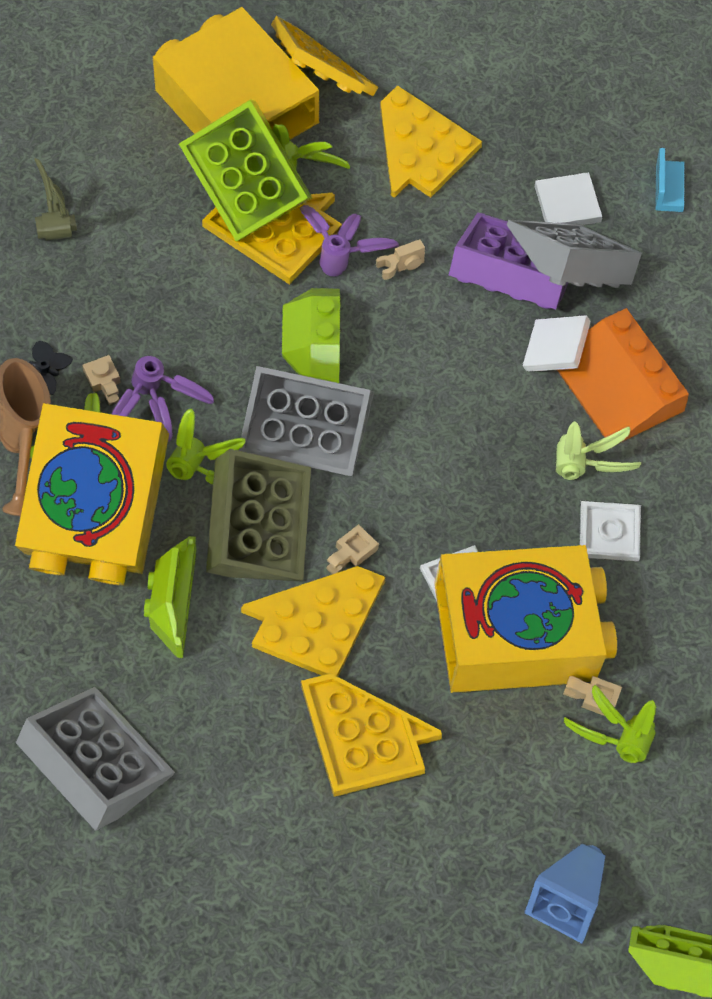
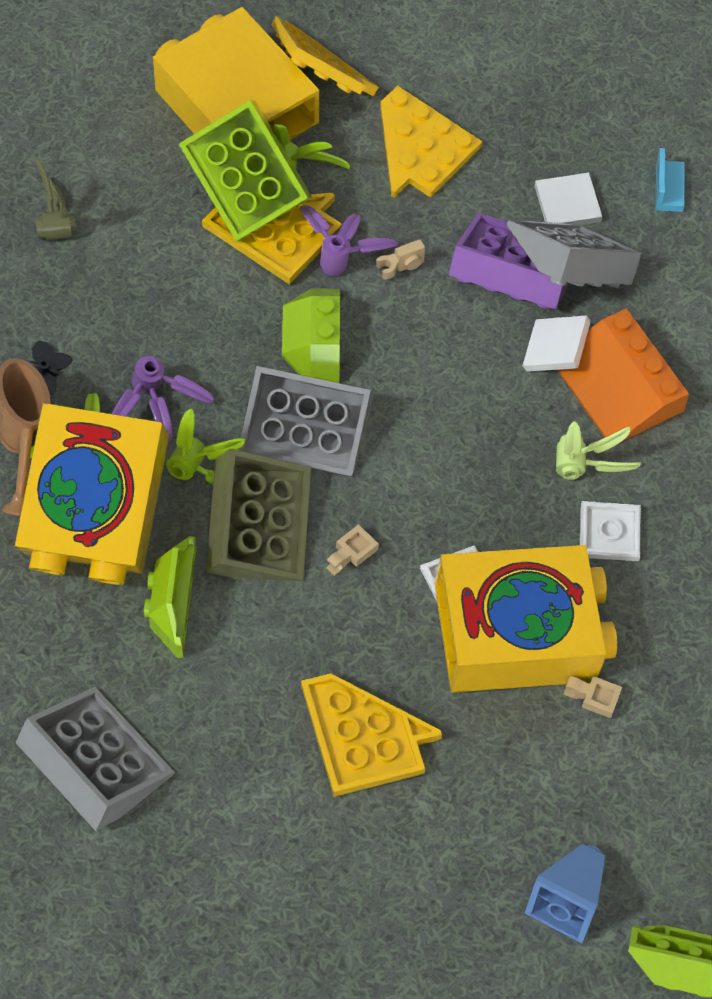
tan plate [82,355,121,406] -> none
yellow wing [241,566,385,677] -> none
lime plant [564,685,656,763] -> none

